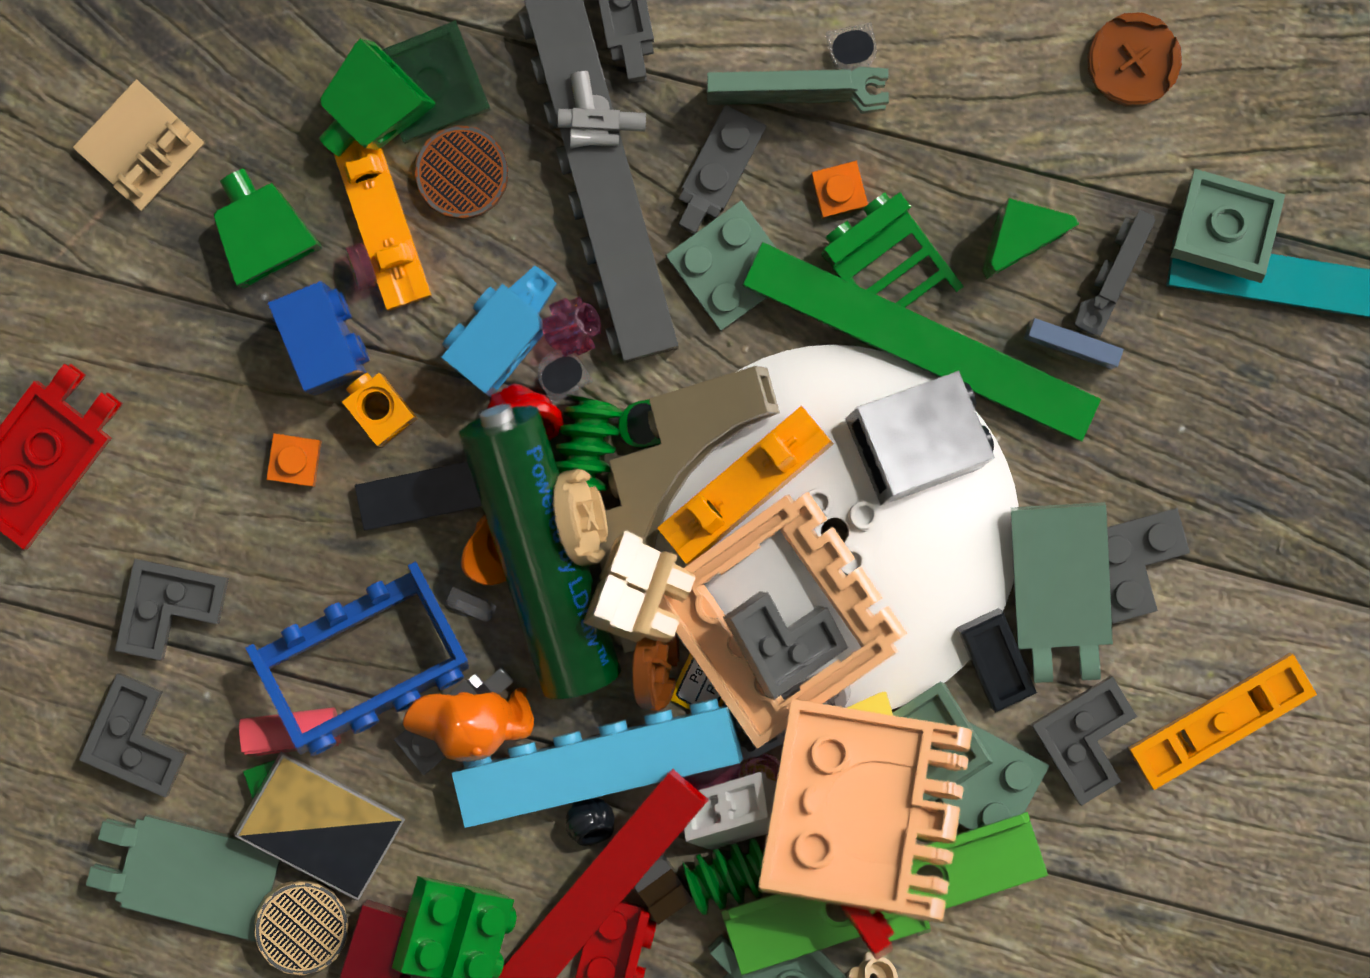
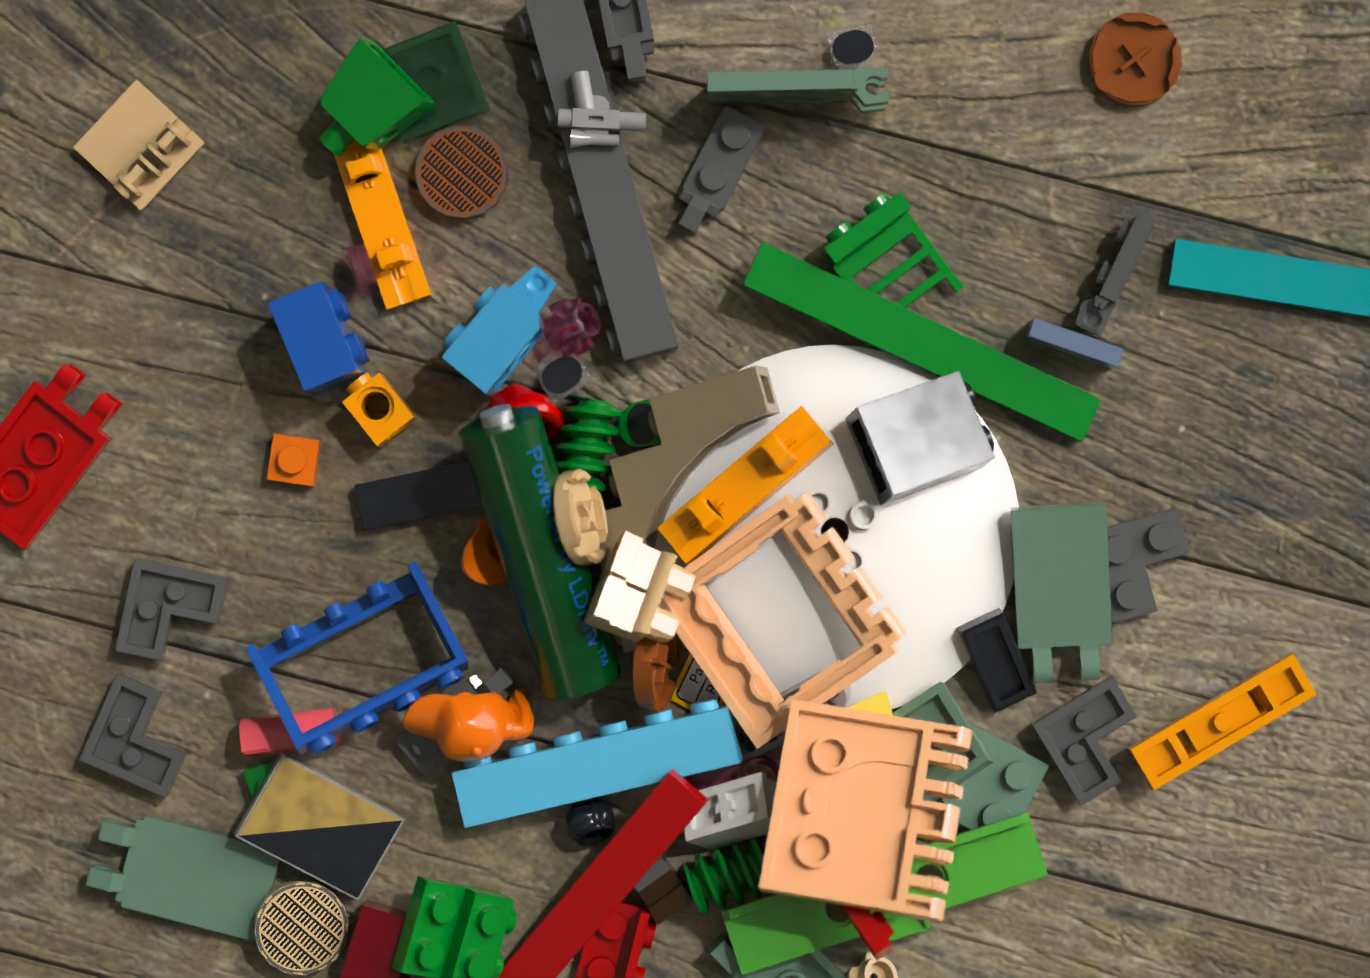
green torso [213,169,322,289] -> none
clear tile [446,586,497,622] -> none
sand green plate [666,200,776,332] -> none
dark grey plate [723,591,849,699] -> none
orange plate [811,161,868,219] -> none
green slope [982,198,1079,279] -> none
sand green plate [1170,169,1285,283] -> none

